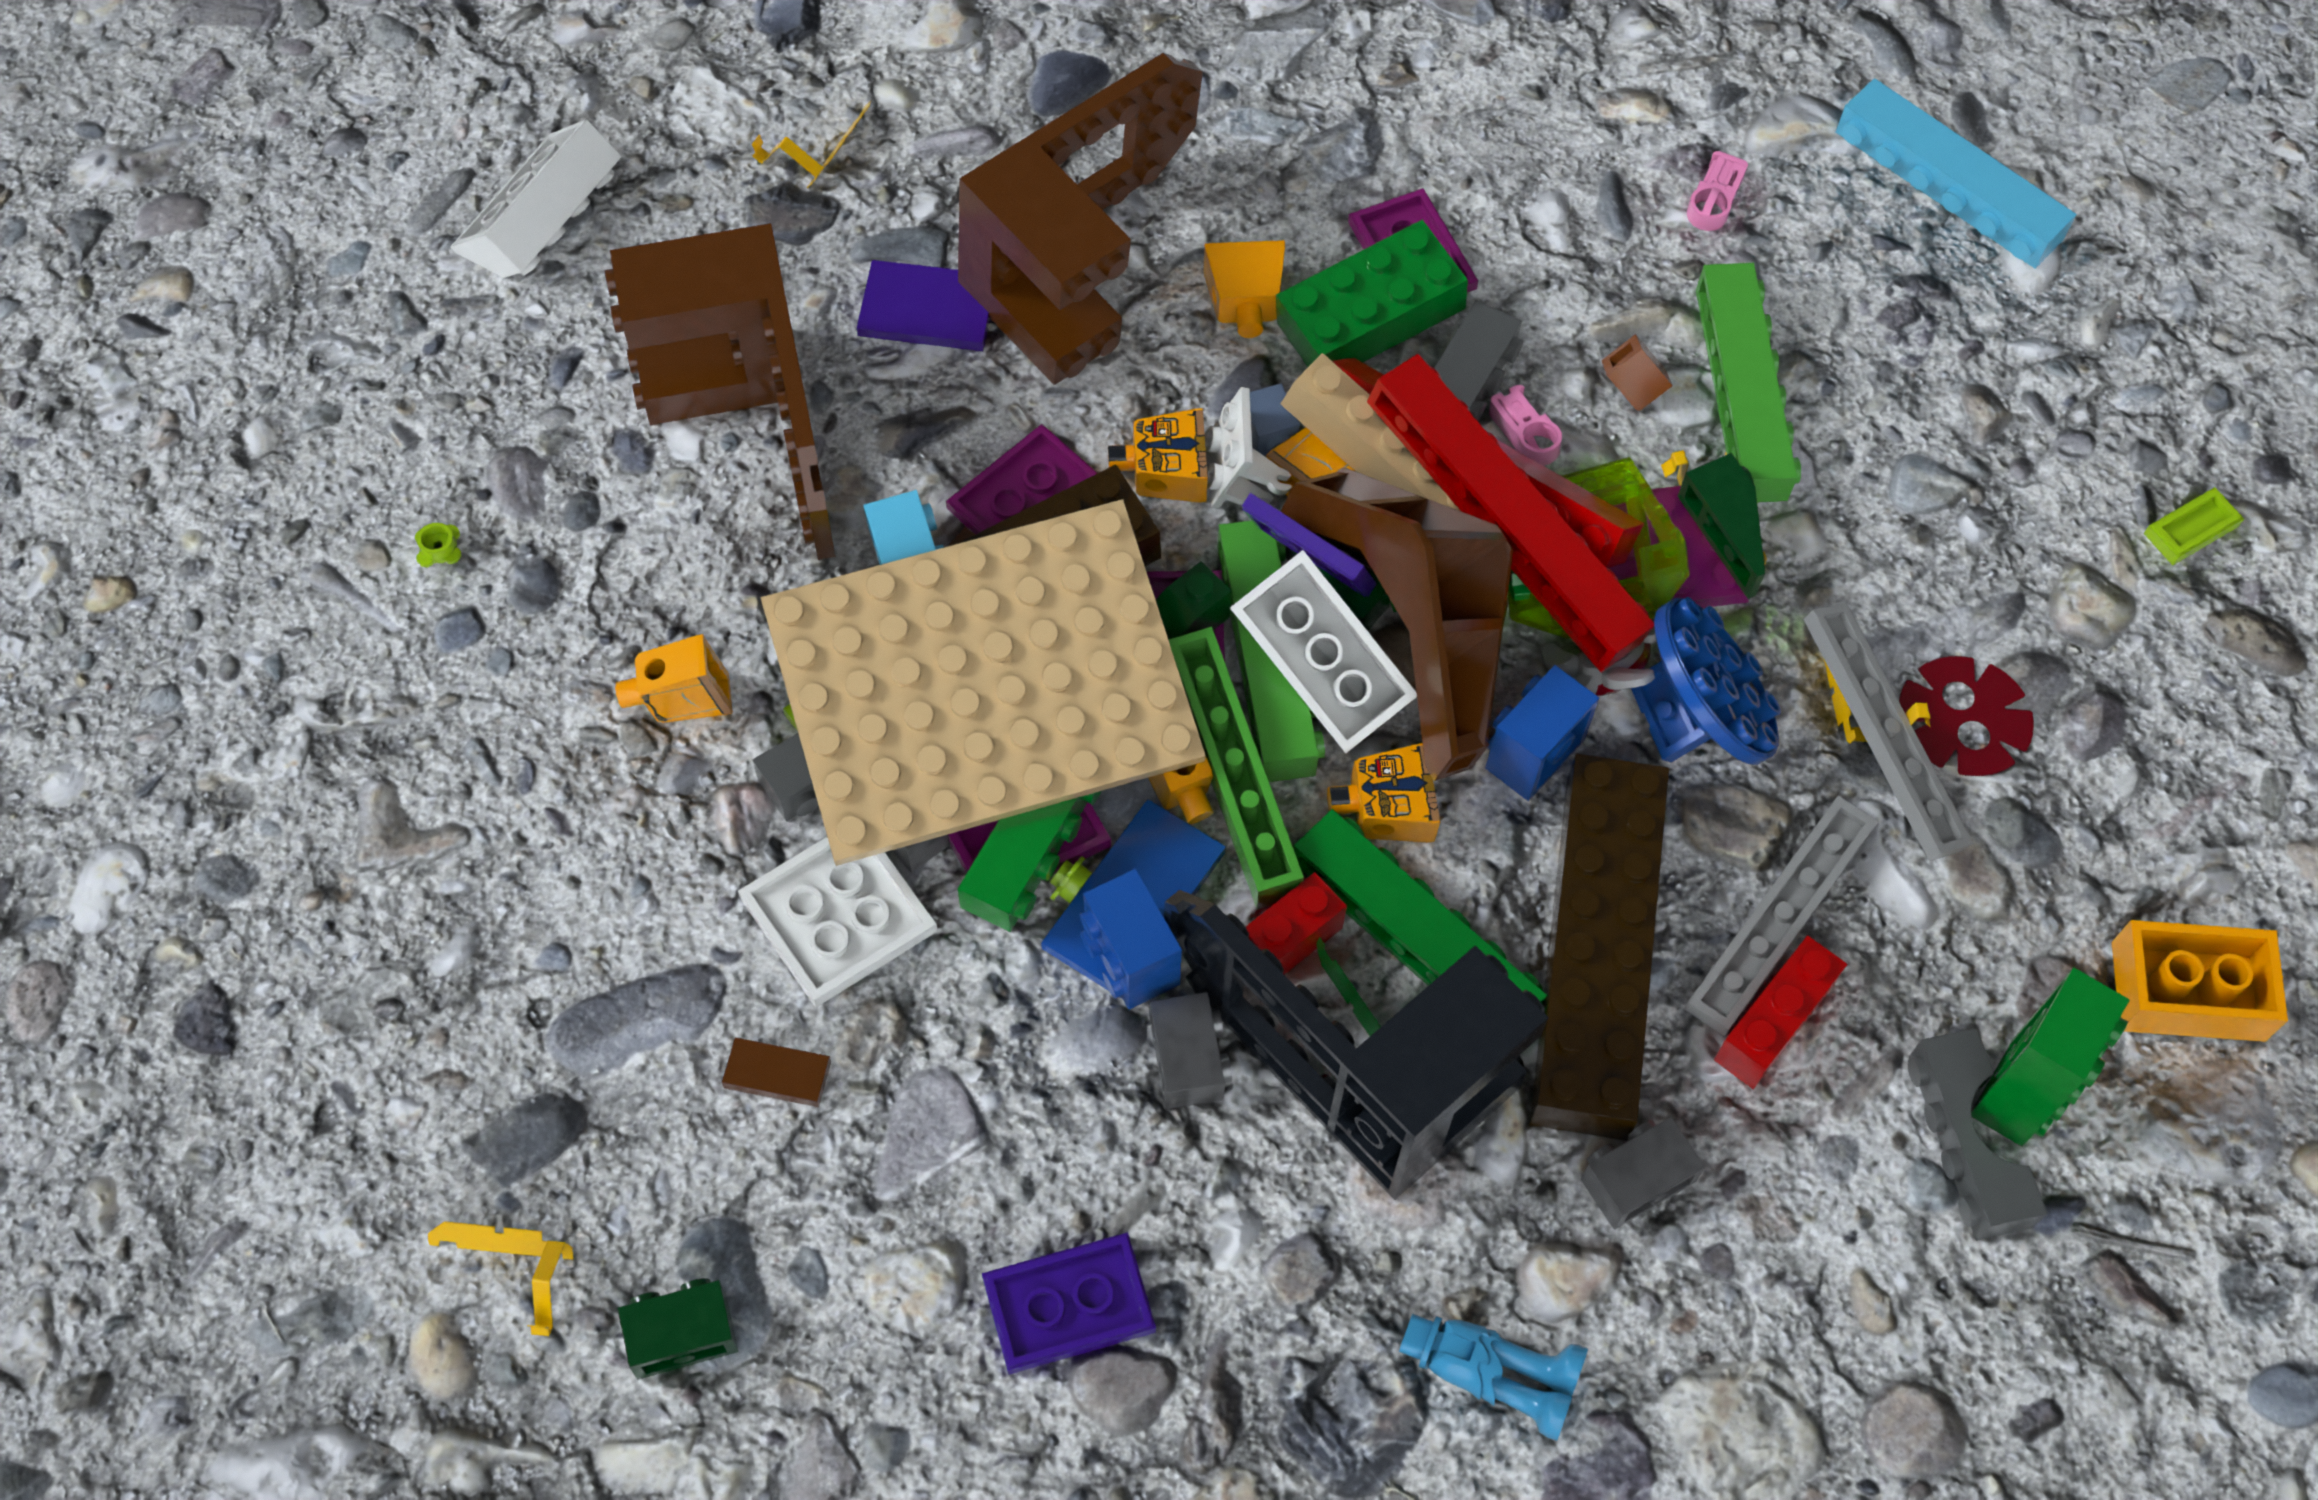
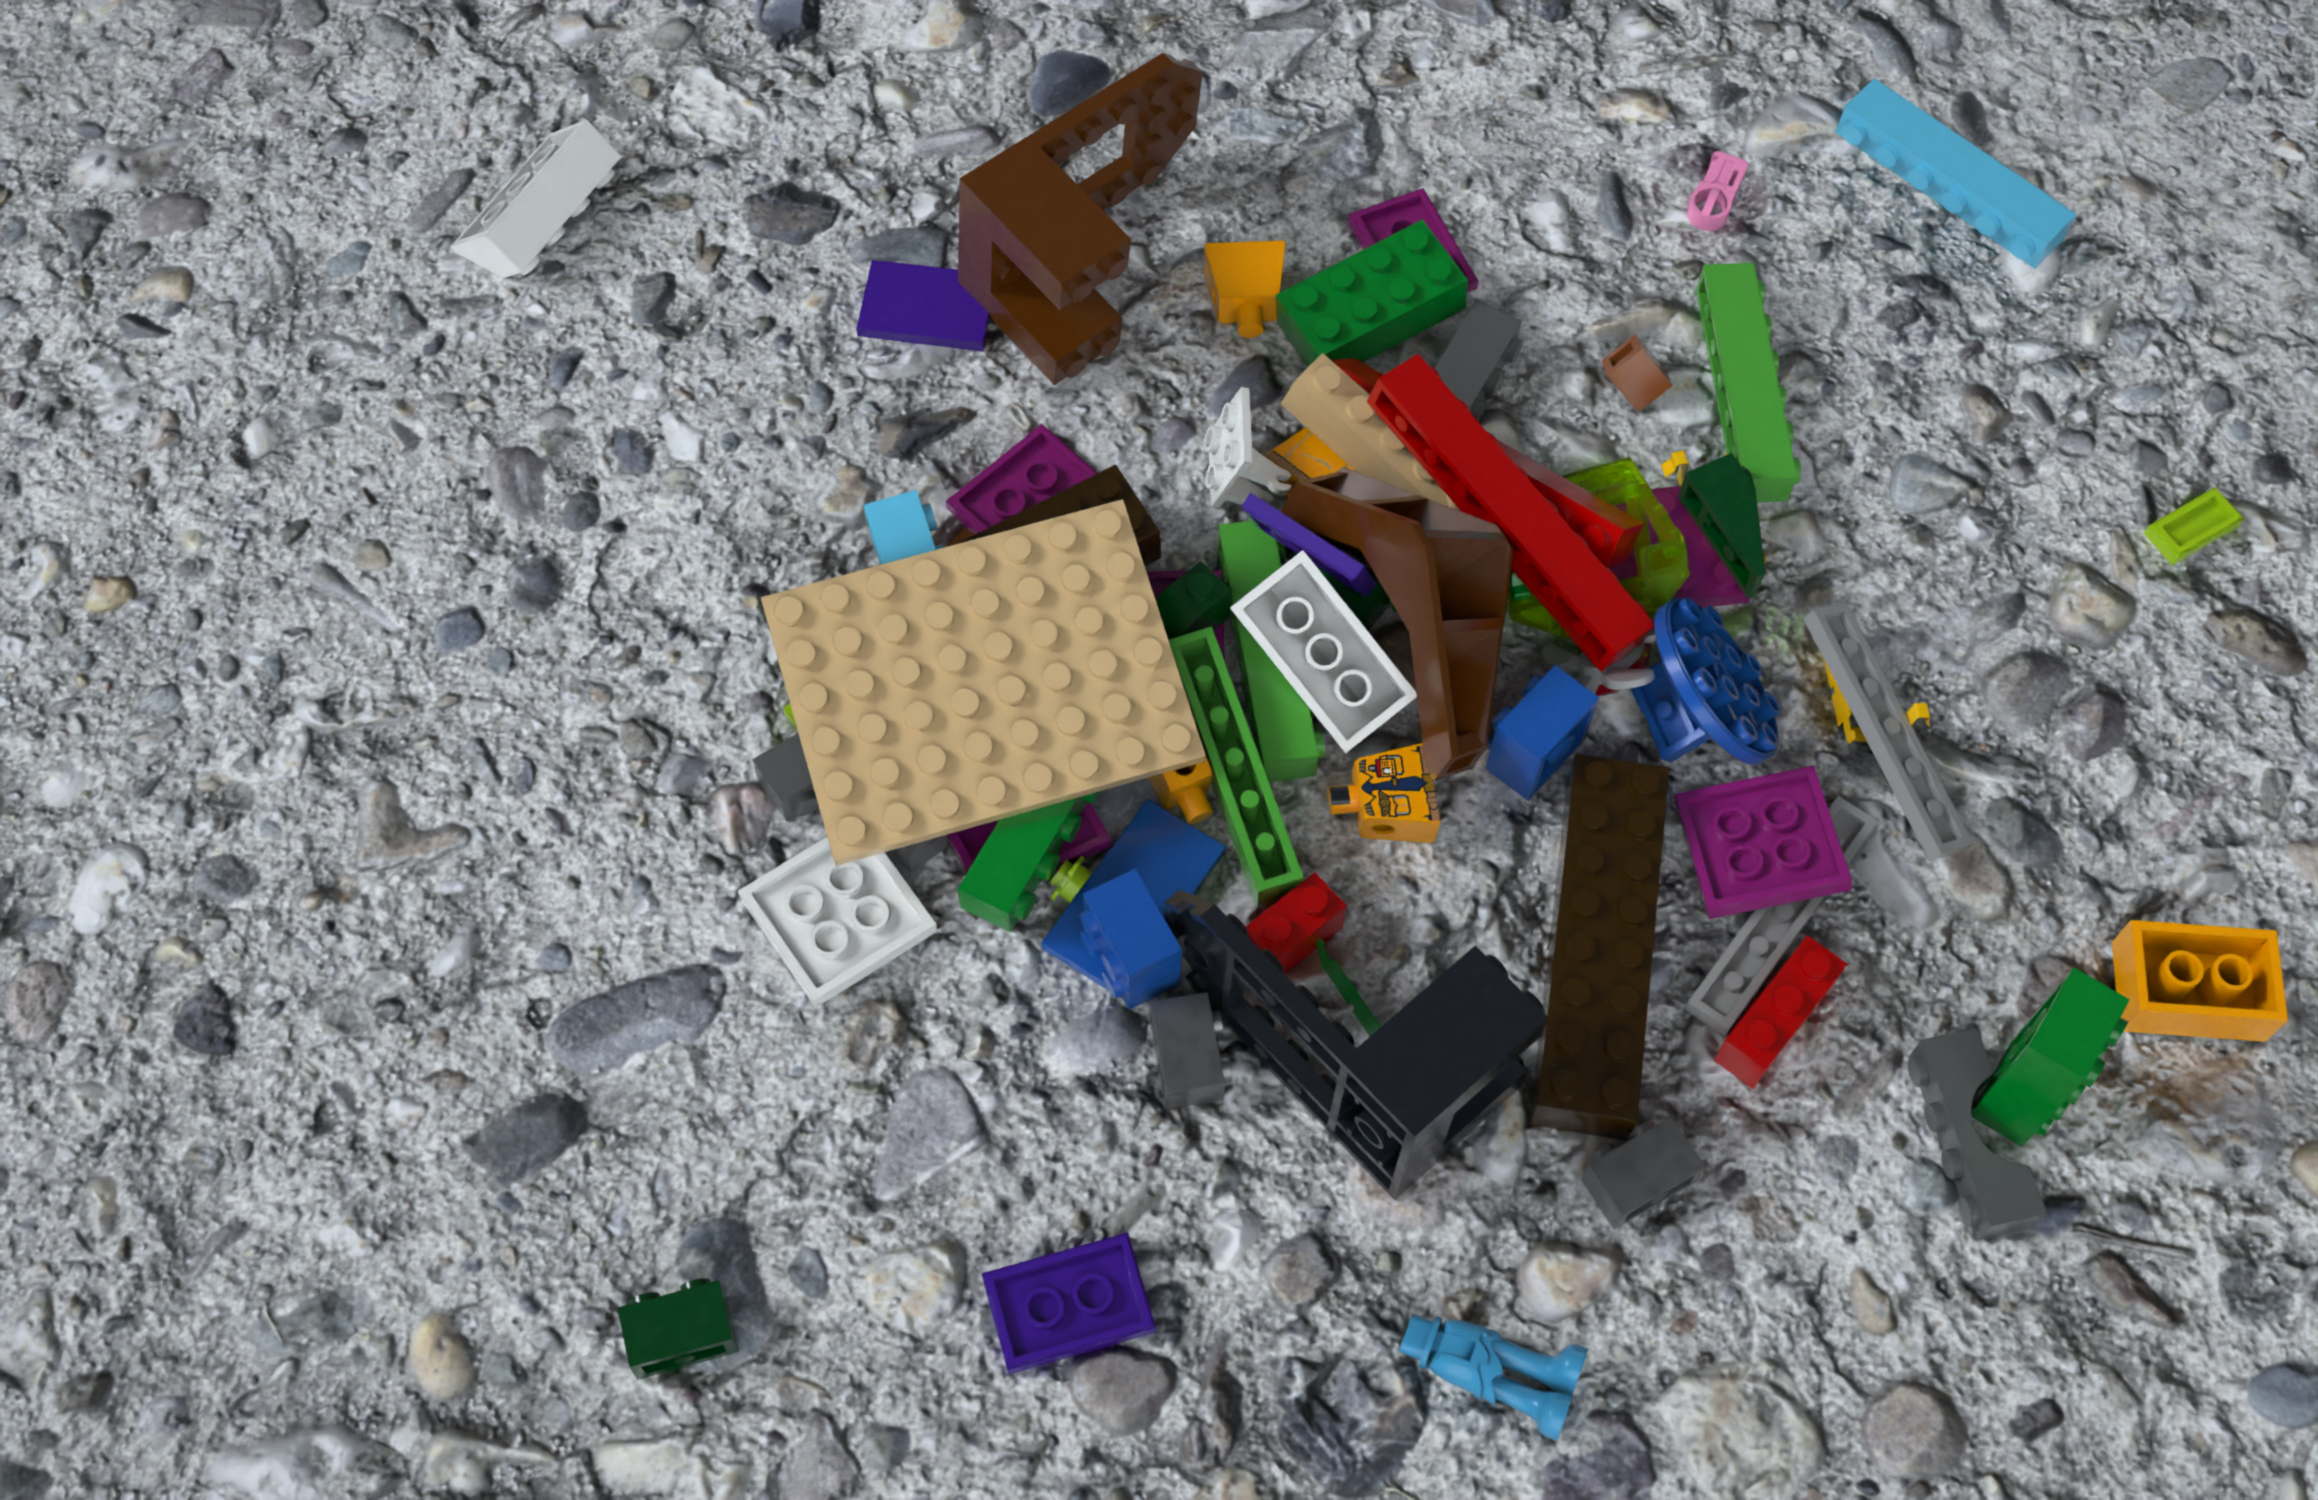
lime plate [415,523,462,568] -> none
yellow piece [428,1221,574,1336] -> none
reddish brown bracket [605,223,836,560] -> none
light orange torso [615,634,733,723] -> none
reddish brown tile [722,1037,831,1107] -> none
yellow piece [752,101,871,188] -> none
light orange torso [1108,408,1208,503] -> none
sand blue brick [1250,383,1300,457] -> none
green brick [1293,809,1547,1005] -> none
bright pink piece [1489,385,1562,466] -> none
dark red piece [1899,656,2034,776] -> none
none -> magenta plate [1675,765,1852,919]

